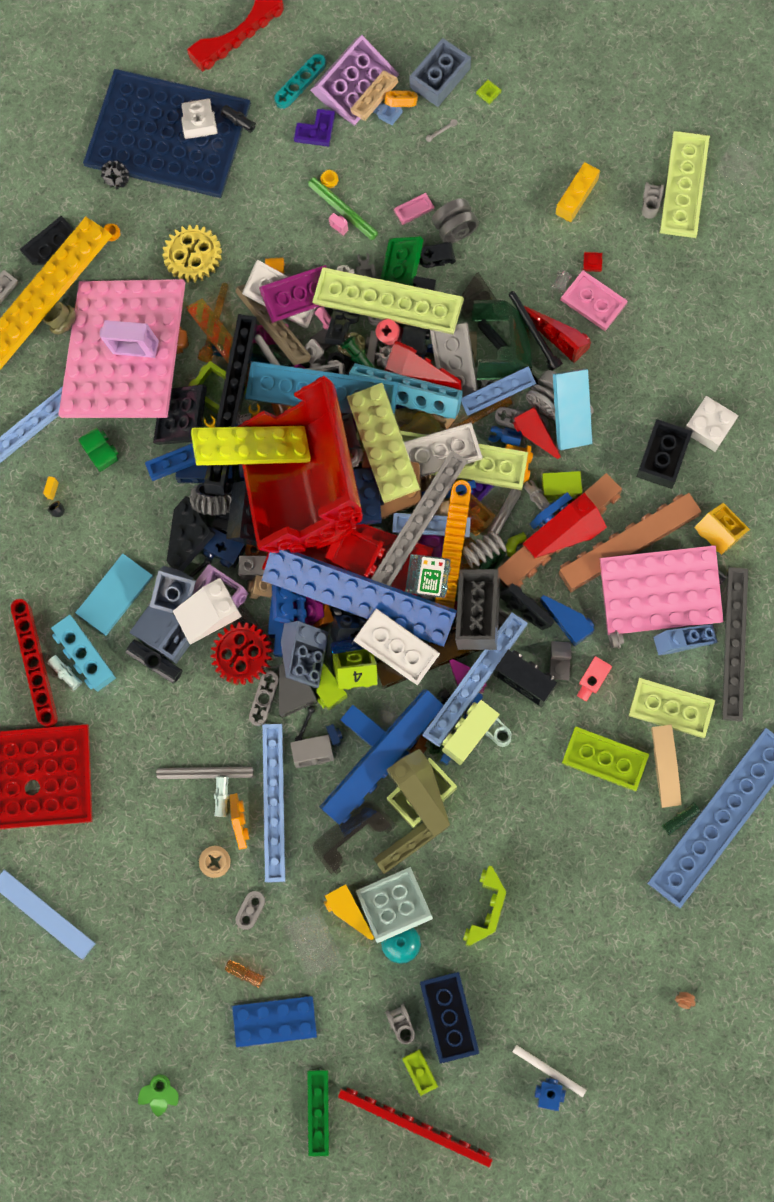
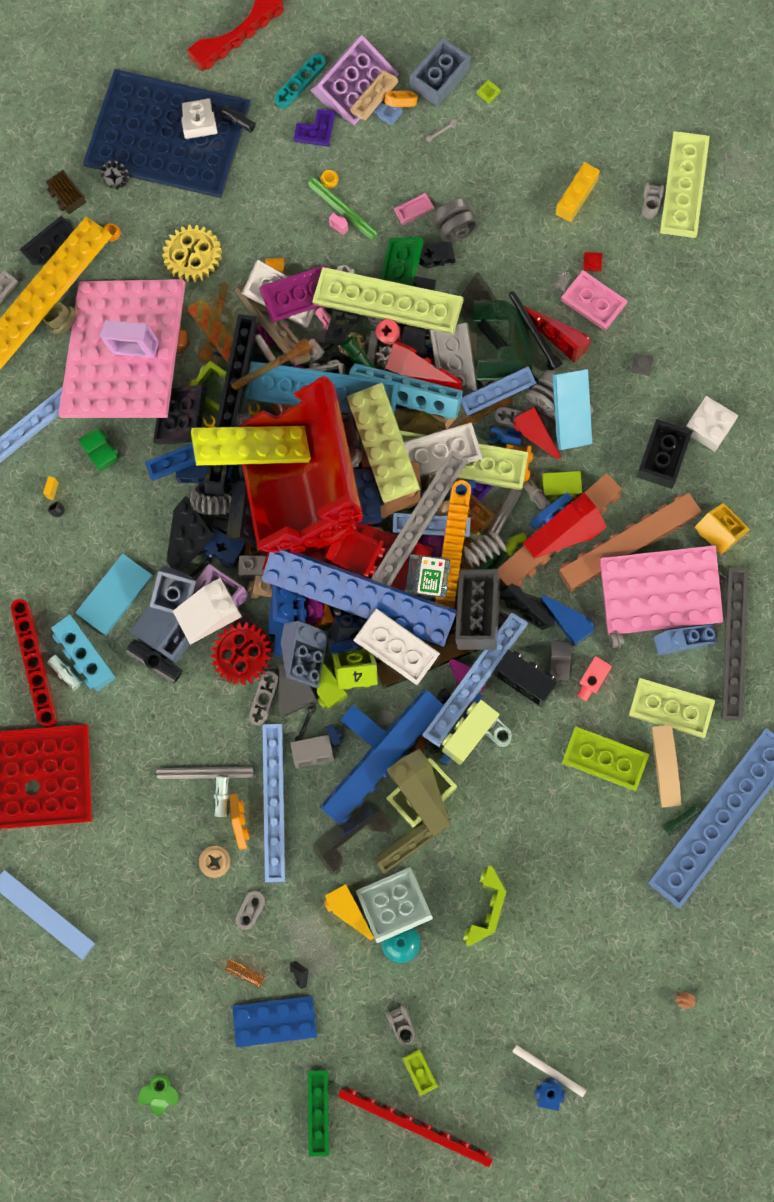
dark grey plate [356,253,377,279] -> none
dark blue brick [420,972,480,1064] -> none
none -> dark brown brick [46,170,87,214]
none -> clear orange piece [232,338,312,389]
none -> black tile [290,961,308,989]
none -> dark grey plate [631,353,653,376]

